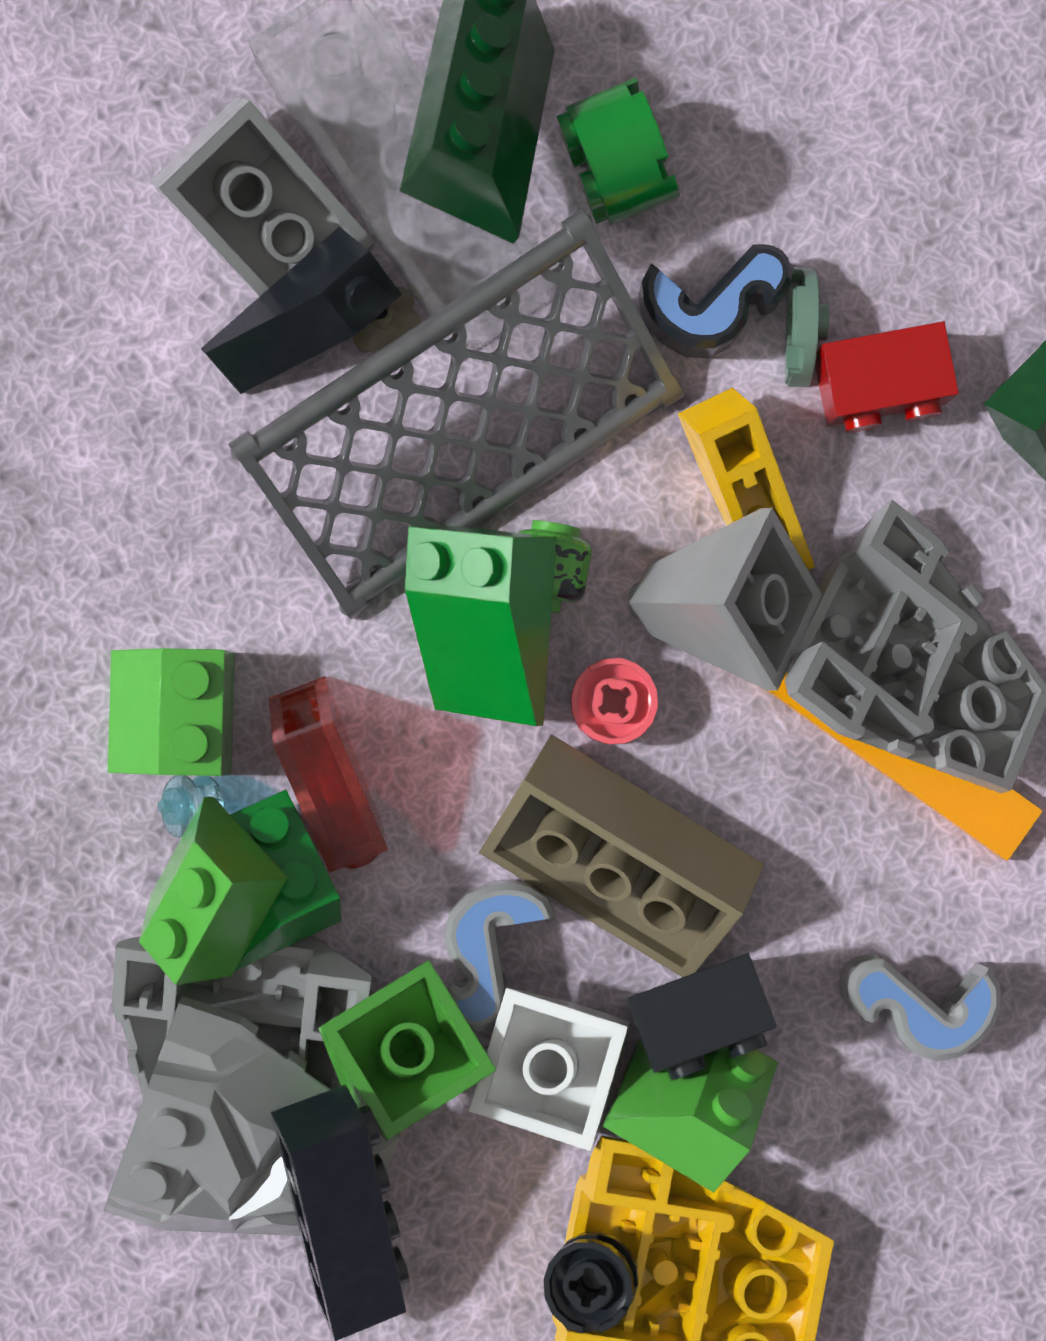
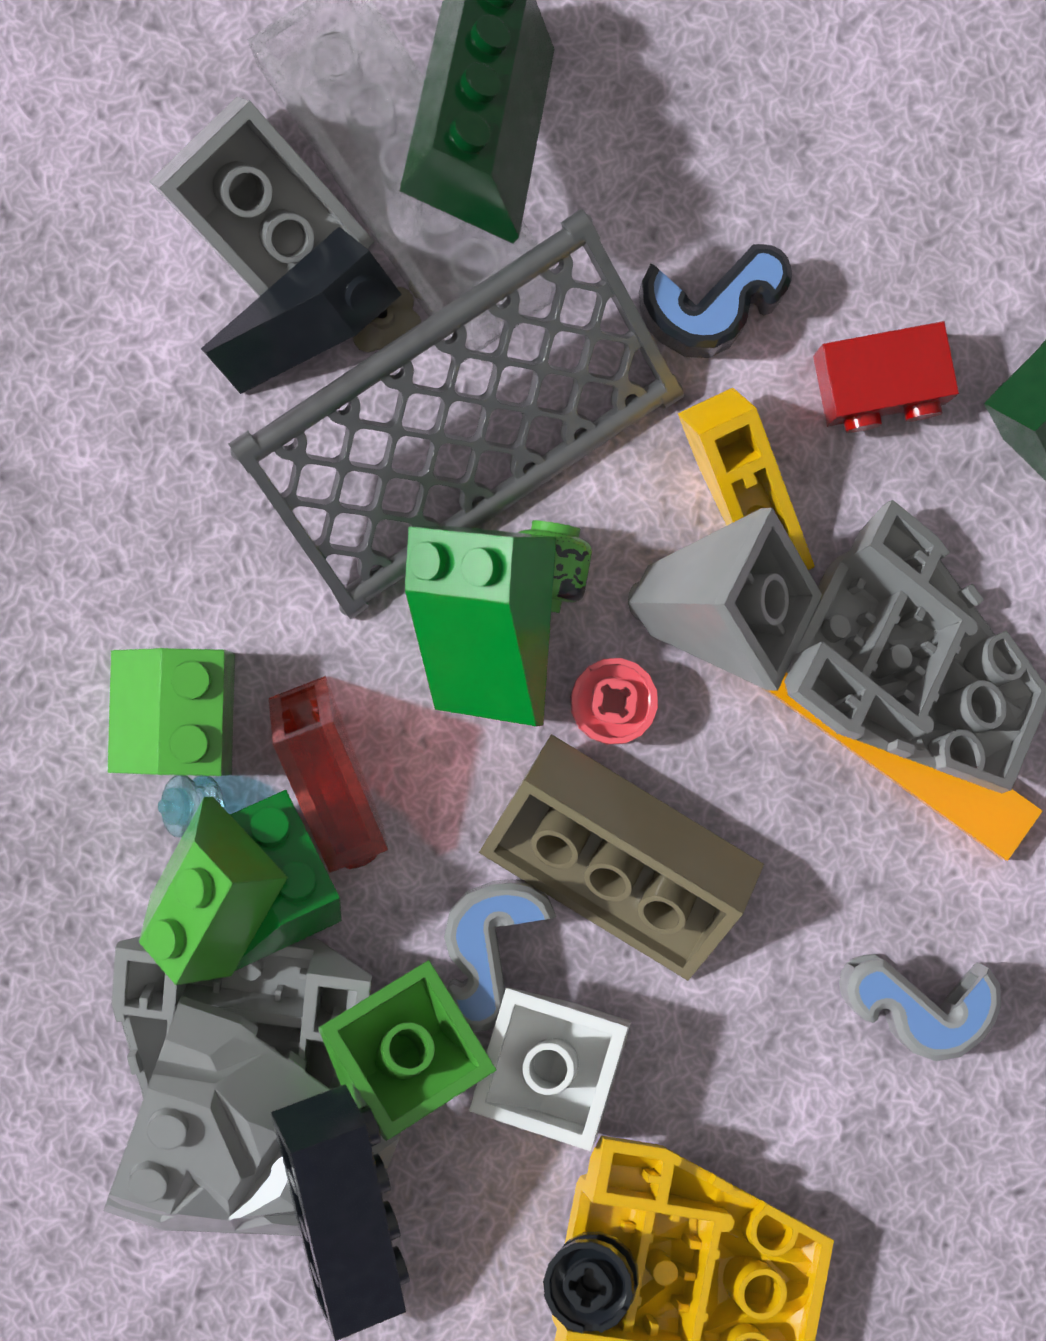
green brick [556,78,680,225] -> none
bright green slope [603,1038,778,1193] -> none
black slope [627,953,777,1081] -> none
sand green plate [785,267,830,387] -> none

